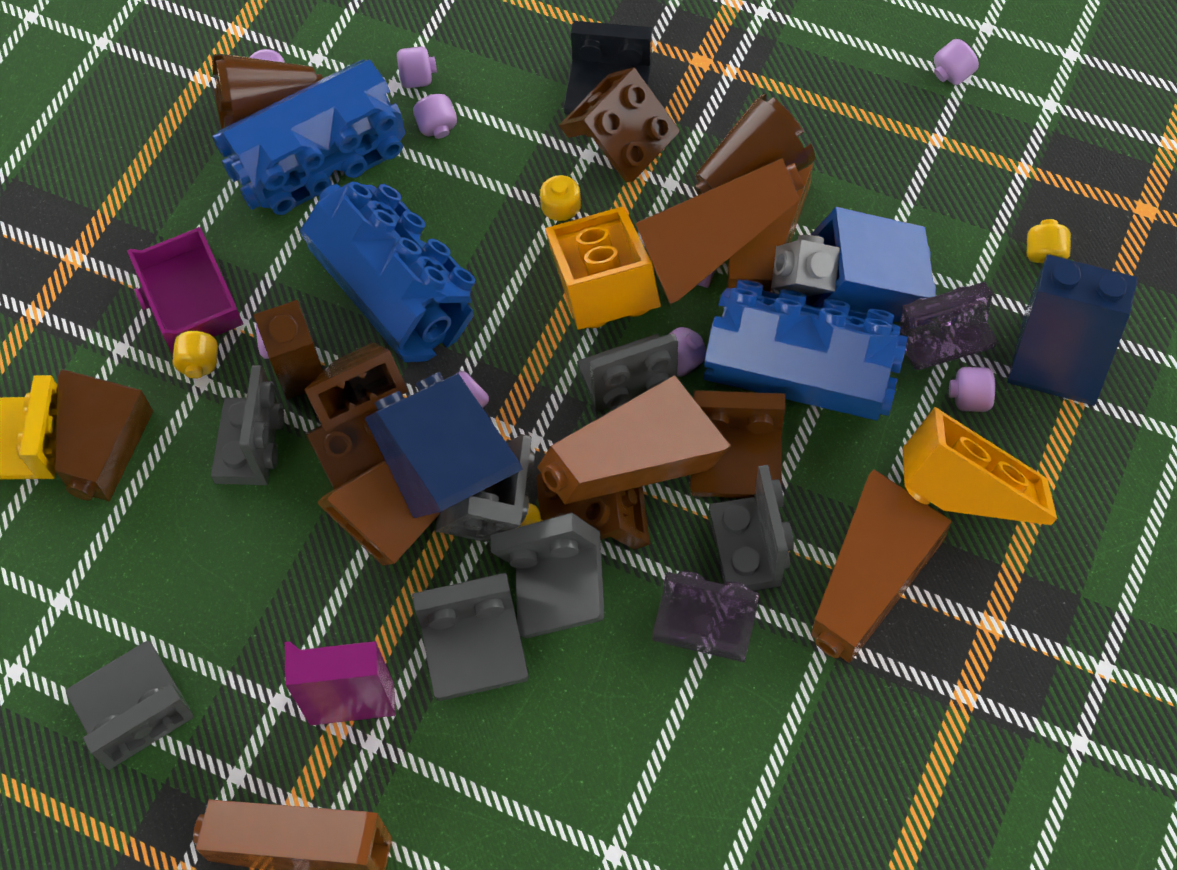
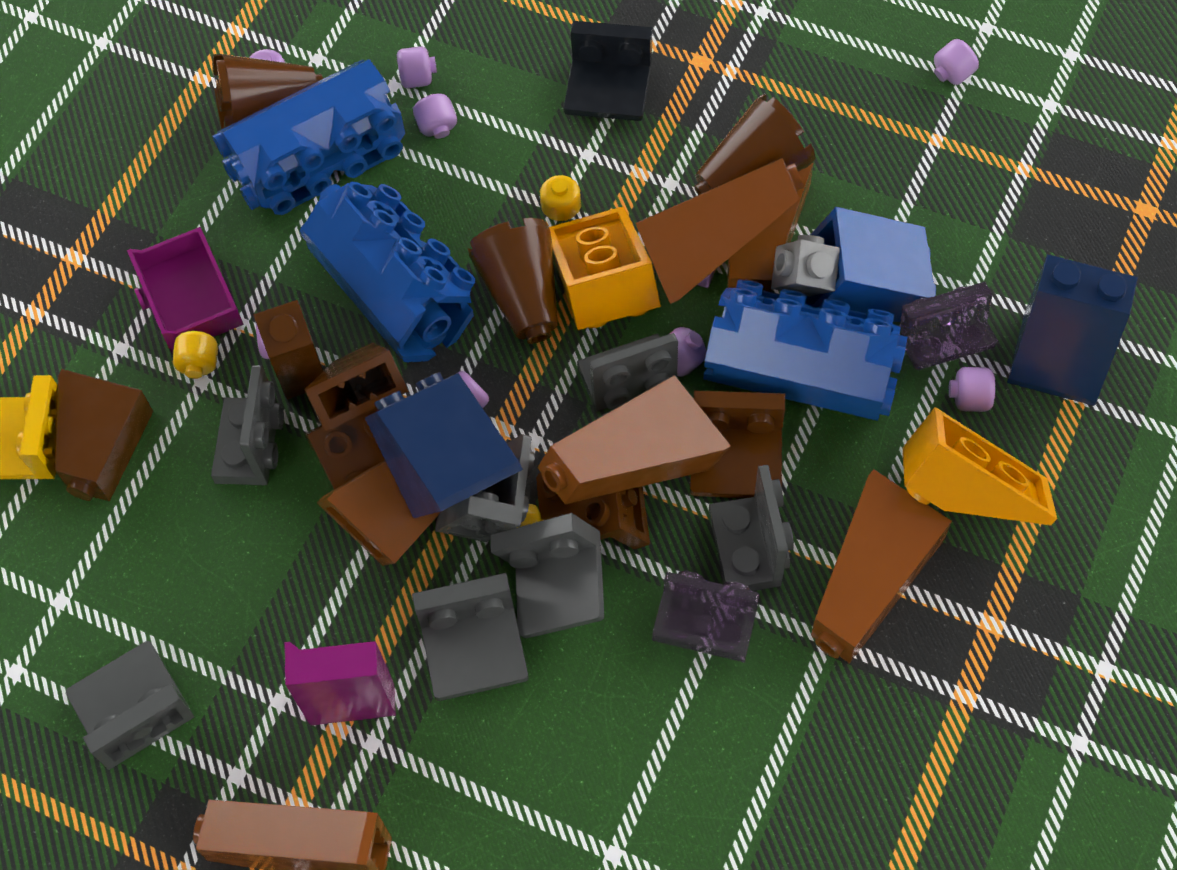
reddish brown bracket [558,67,679,183] -> none
yellow piece [1026,219,1071,263] -> none
none -> reddish brown cone [468,218,558,344]

